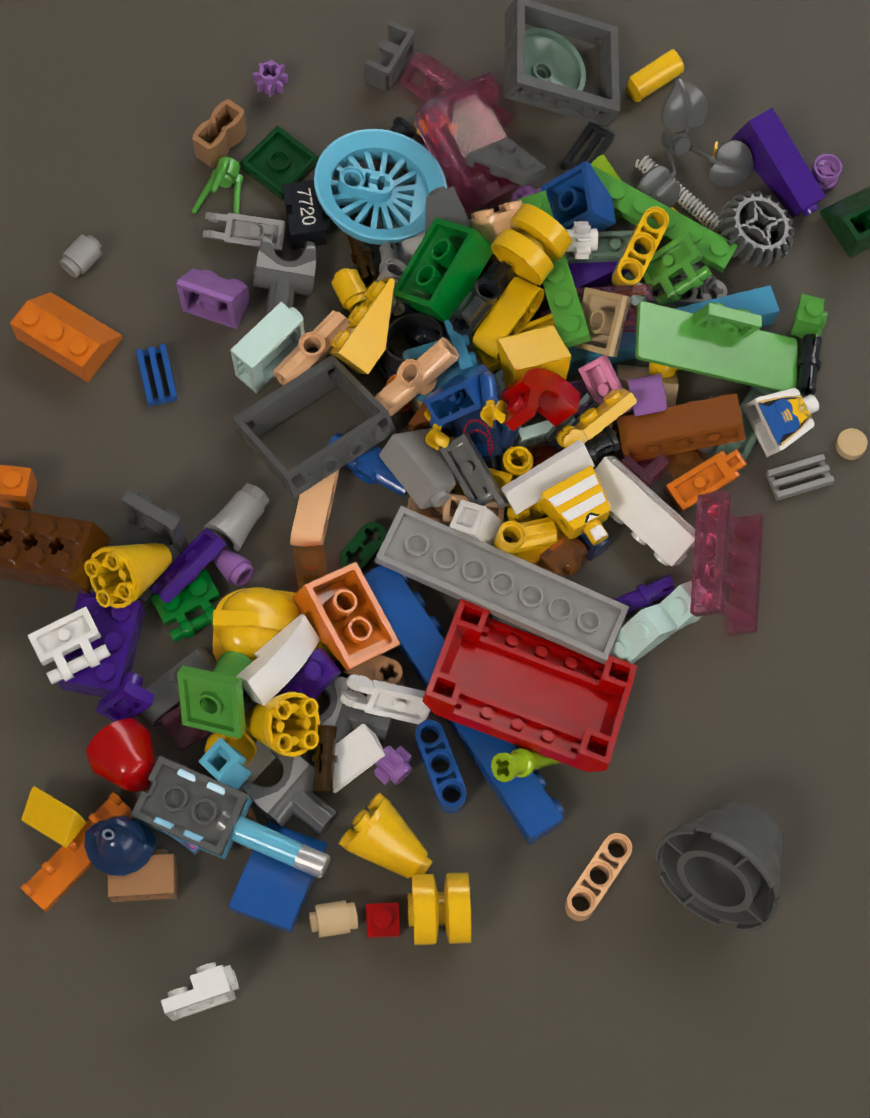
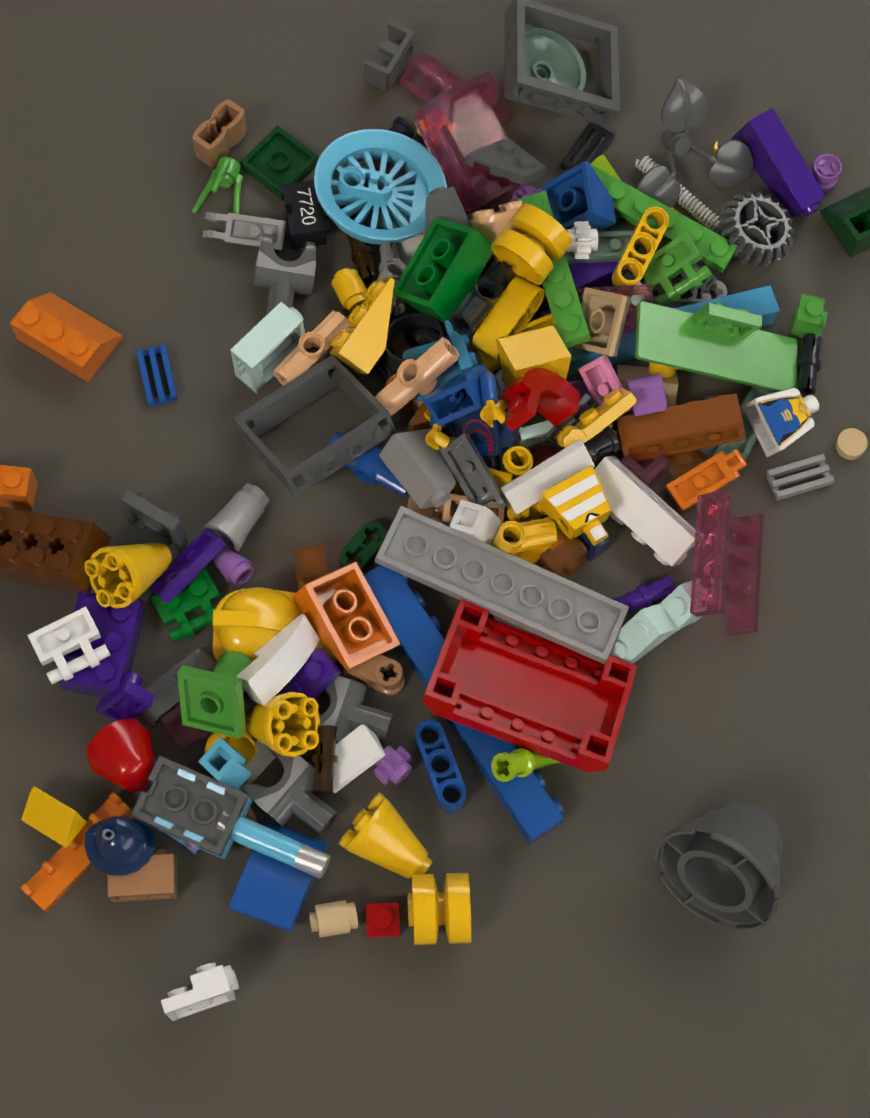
light grey brick [59,234,102,278] -> none
medium lavender slope [176,268,250,329] -> none
medium lavender gear [253,59,289,97] -> none
light nougat beam [290,469,339,551] -> none
white hinge [340,674,430,724] -> none
light nougat beam [565,833,632,921] -> none
yellow brick [625,49,684,102] -> none

